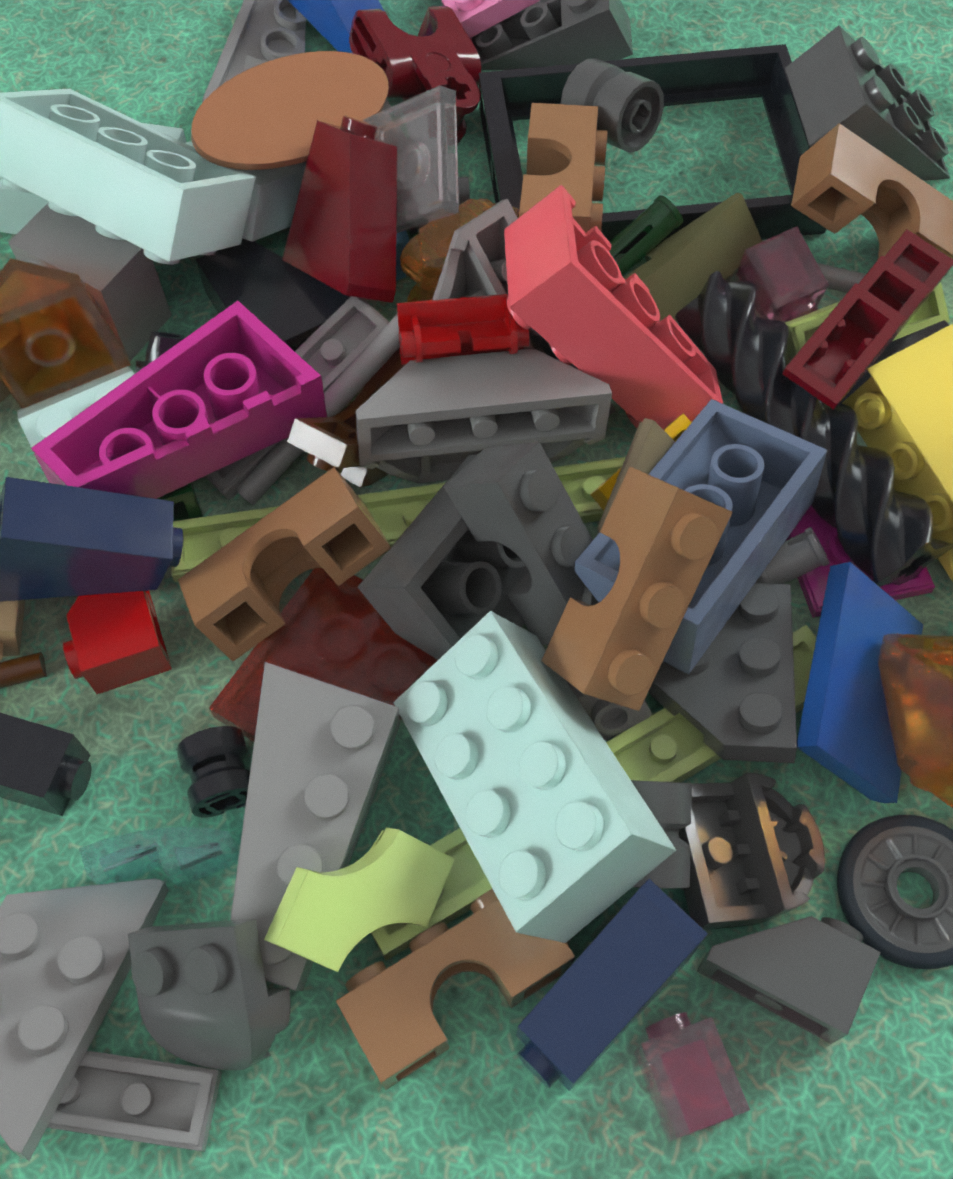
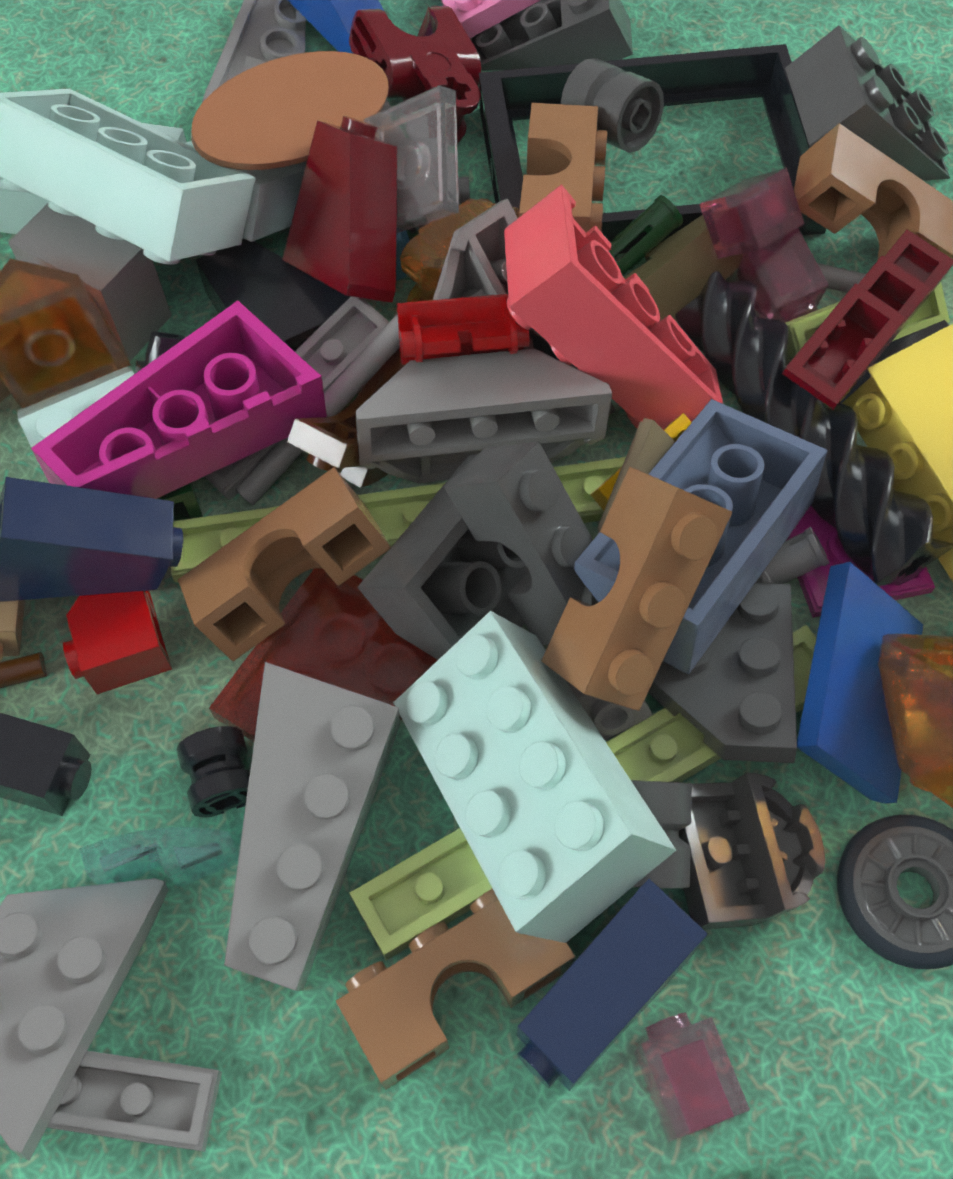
dark grey slope [128,919,291,1071] -> none
yellowish green tile [264,827,455,972] -> none
dark grey slope [697,916,881,1044] -> none
none -> clear pink brick [699,168,804,259]

